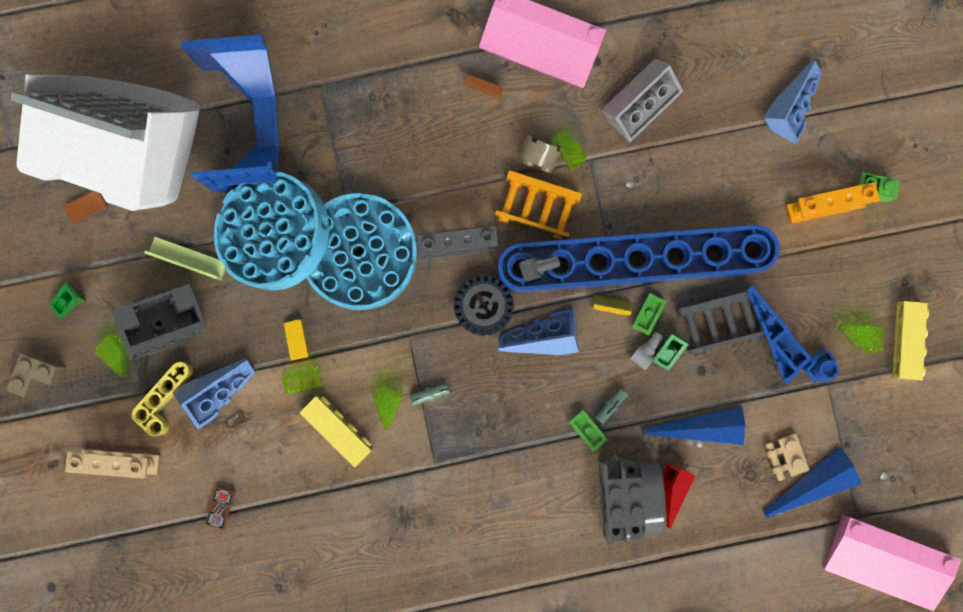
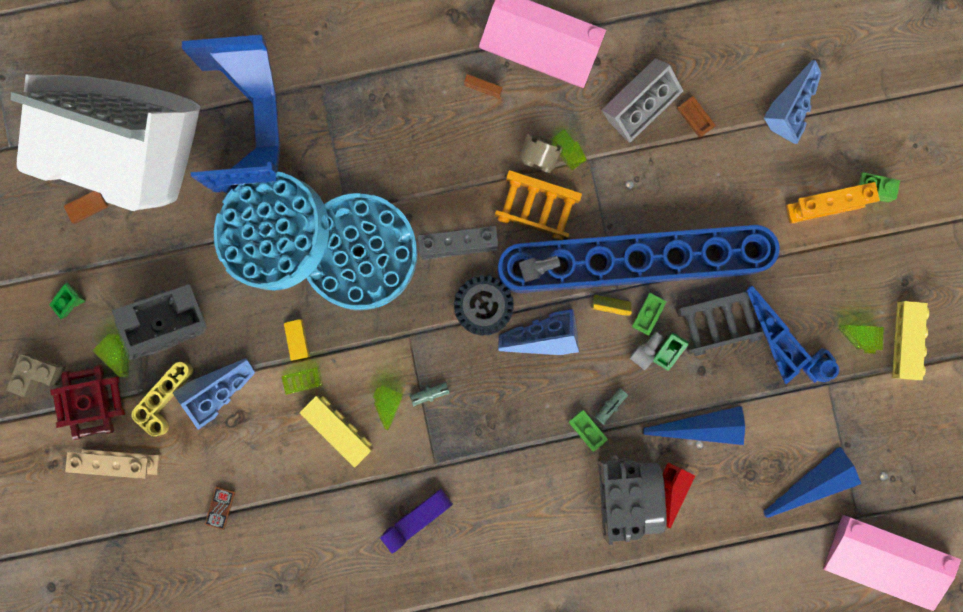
yellowish green panel [144,237,226,280] -> none
tan plate [765,433,809,481] -> none
none -> dark red brick [50,365,126,440]
none -> dark purple beam [380,489,453,554]
none -> dark orange tile [677,96,716,138]

